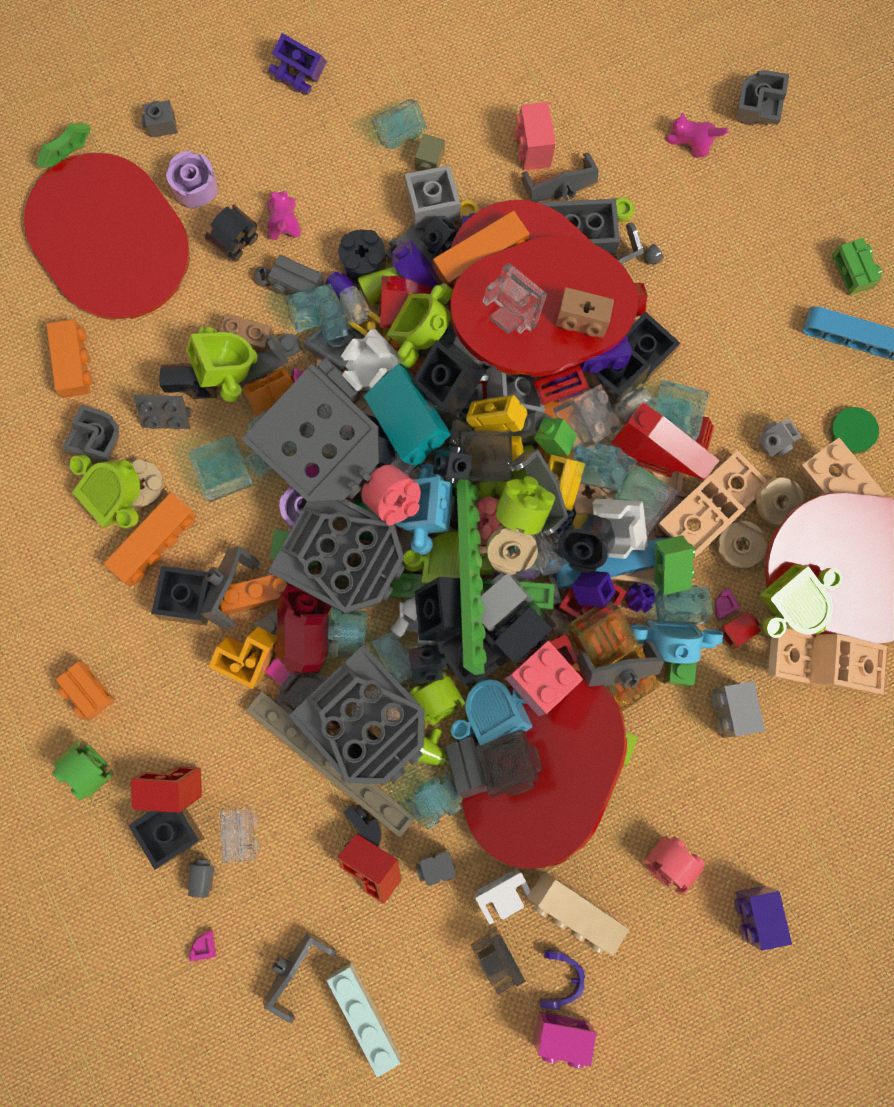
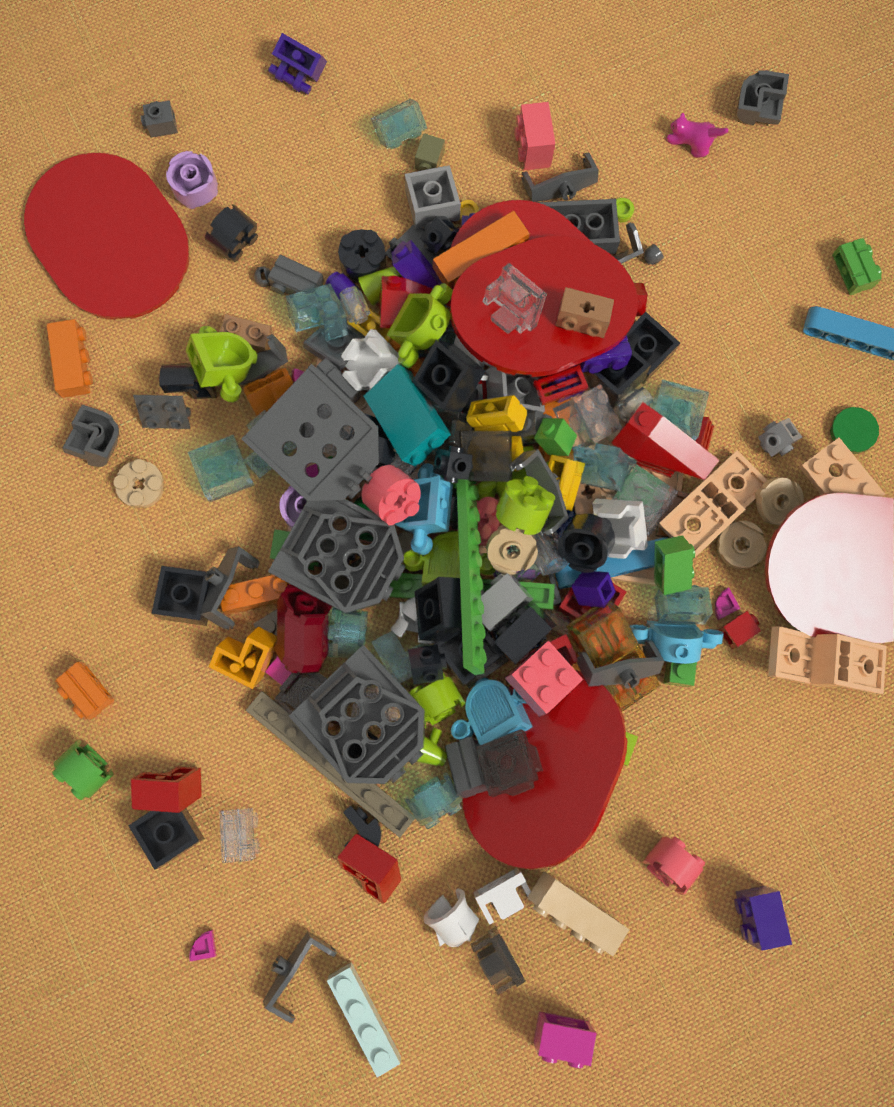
bright green tile [36,123,91,168] -> none
lime piece [69,455,140,528] -> none
orange brick [103,492,197,587] -> none
dark grey brick [186,859,215,898] -> none
dark pink animal [267,191,301,240] -> none
dark grey plate [278,334,300,357] -> none
dark grey brick [416,848,456,886] -> none
dark purple piece [540,950,585,1009] -> none
dark purple gear [625,582,656,613] -> none
light grey brick [711,681,765,738] -> none
piece [759,563,842,638] -> none
none -> white helmet [424,888,479,947]

